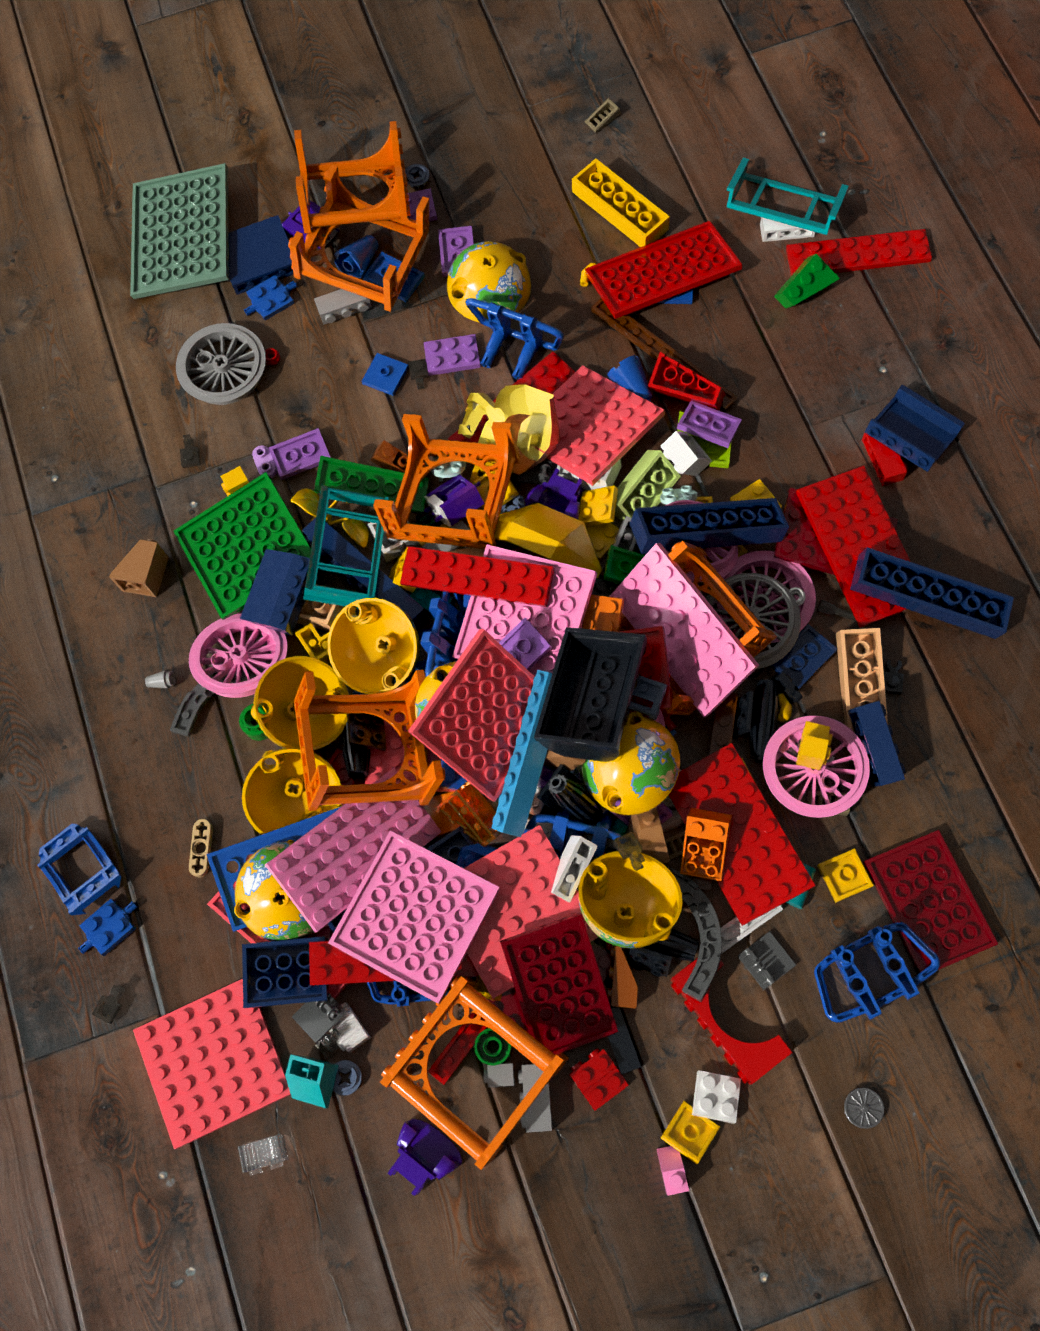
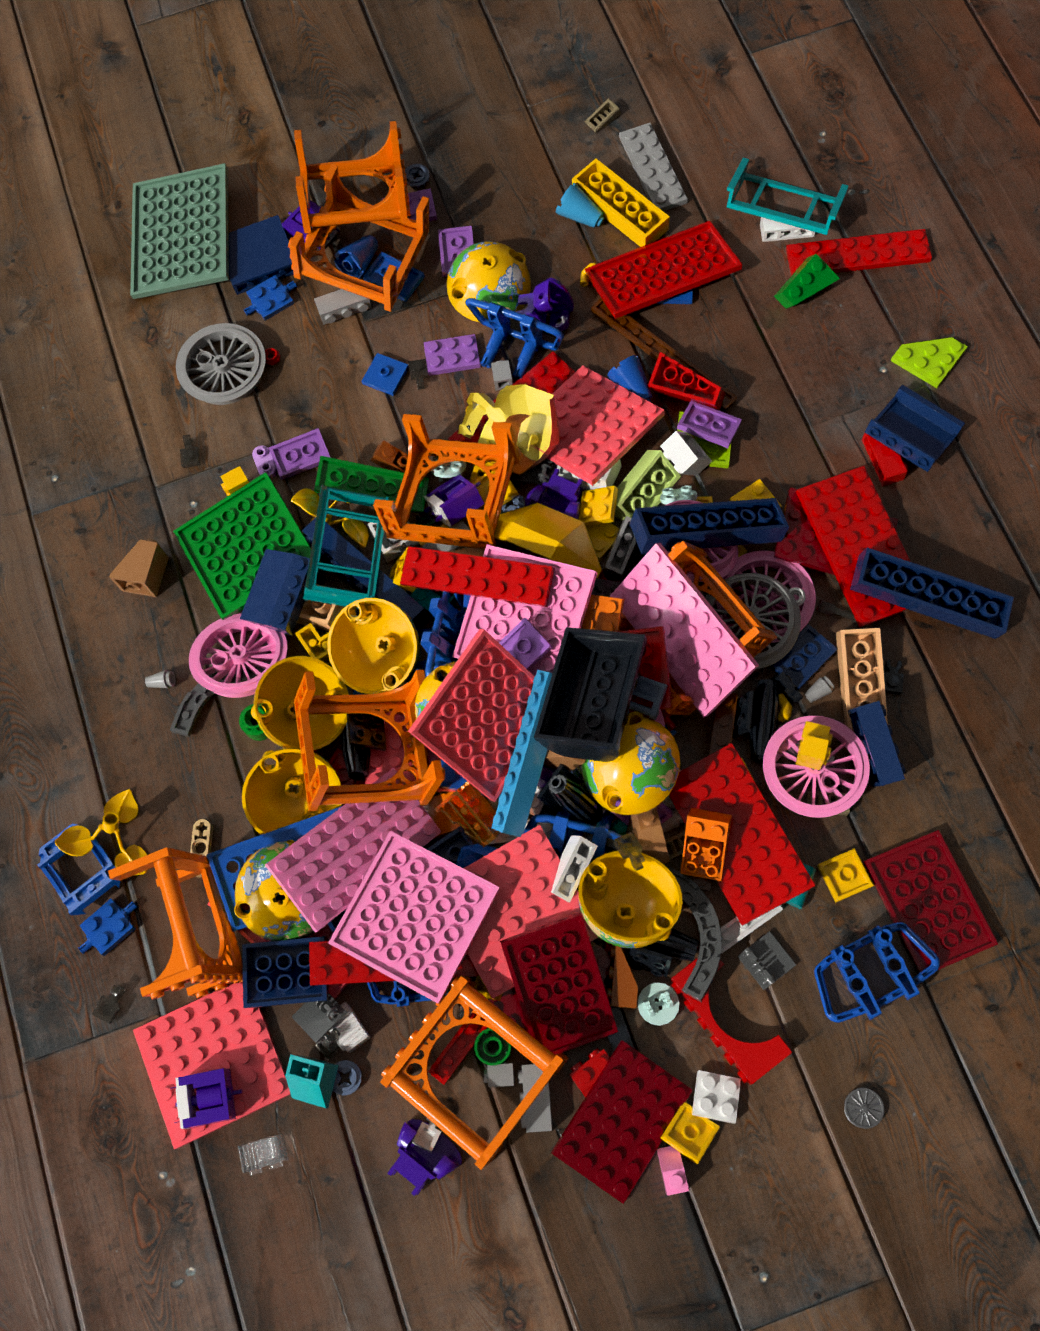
green plate [603,545,645,585] -> none
none -> yellow plant [55,789,148,875]
none -> orange arch [108,847,243,1000]
none -> dark purple piece [171,1068,242,1129]
none -> white plate [412,1118,441,1153]
none -> light grey brick [491,360,513,391]
none -> dark purple piece [517,278,574,331]
none -> dark red plate [551,1040,692,1204]
none -> dark azure cone [555,183,604,228]
none -> light grey plate [619,123,687,211]
none -> light aqua plate [637,983,679,1026]
none -> light grey cone [804,676,835,703]
none -> lime plate [891,337,968,388]

